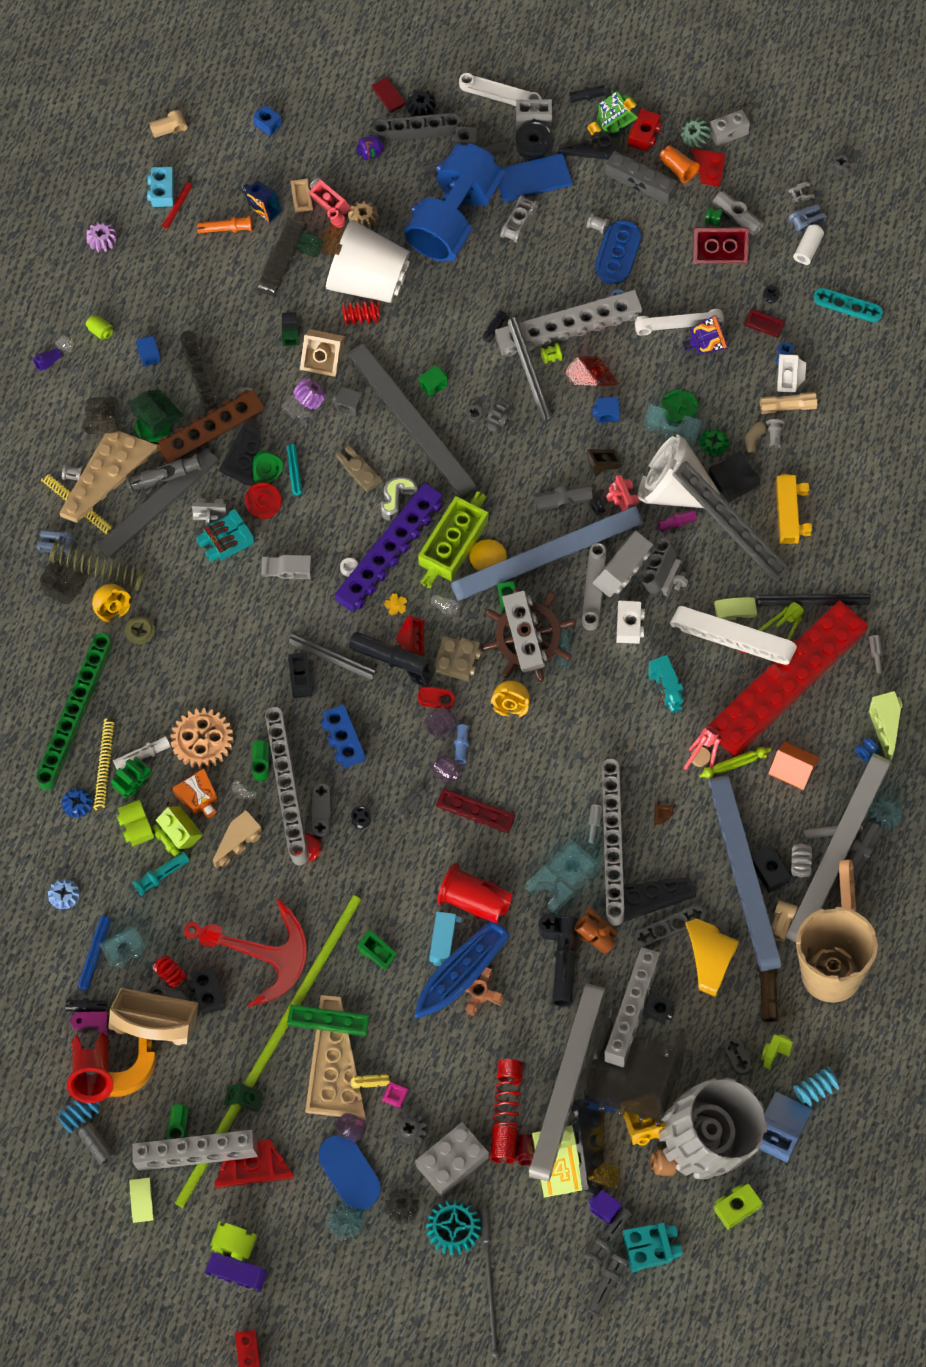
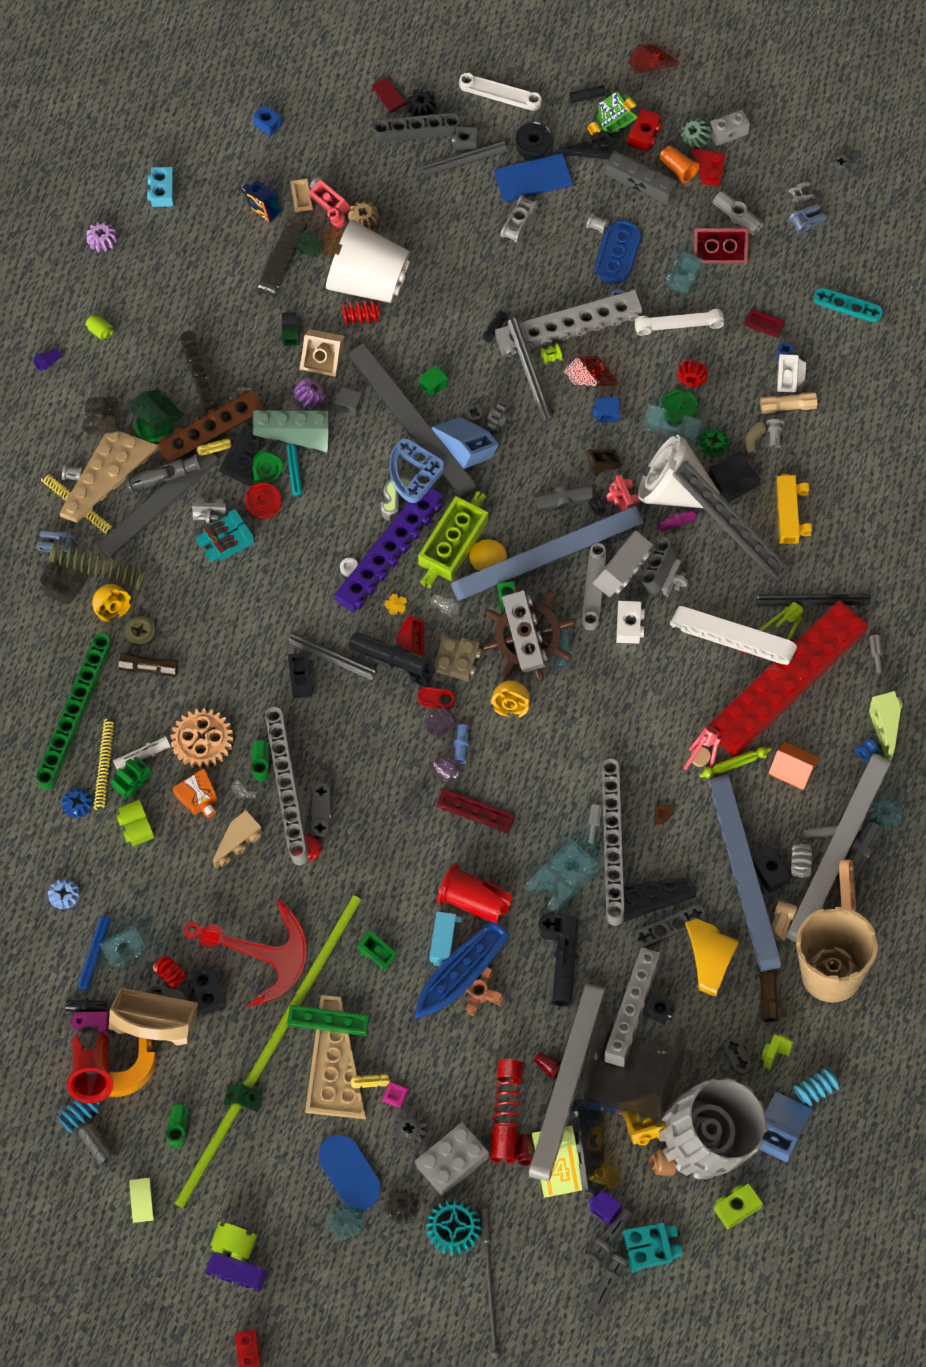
clear plate [55,334,74,353] -> none
teal pin [132,851,190,896] -> none
light grey brick [132,1130,258,1171] -> none
blue brick [136,336,161,367] -> none
tan piece [149,110,188,138] -> none
lime brick [152,806,203,857] -> none
red piece [162,182,192,229] -> none
orange pin [197,215,253,234] -> none
red wing [214,1140,293,1188] -> none
light grey piece [261,555,312,579] -> none
blue brick [320,705,365,769] -> none
dark tan hinge [336,445,382,493] -> none
clear purple head [336,1113,366,1142] -> none
black wheel [351,806,371,829] -> none
dark purple head [356,135,384,160] -> none
blue cylinder [404,143,505,262] -> none
light grey brick [516,99,552,127] -> none
dark orange pin [574,907,618,954] -> none
teal hips [648,655,684,714] -> none
torso [682,315,728,355] -> none
green wheel [705,206,723,227] -> none
yellowish green slope [714,597,757,620] -> none
black bush [763,285,780,303] -> none
white brick [793,224,824,265] -> none
none -> dark brown axle [118,653,178,677]
none -> light yellow axle [197,438,232,456]
none -> sand green wedge [253,410,328,453]
none -> medium blue beam [389,439,444,503]
none -> medium blue slope [432,417,499,469]
none -> dark red cone [534,1052,562,1079]
none -> clear red slope [628,43,680,73]
none -> clear light blue brick [666,252,702,296]
none -> red gear [677,358,709,388]

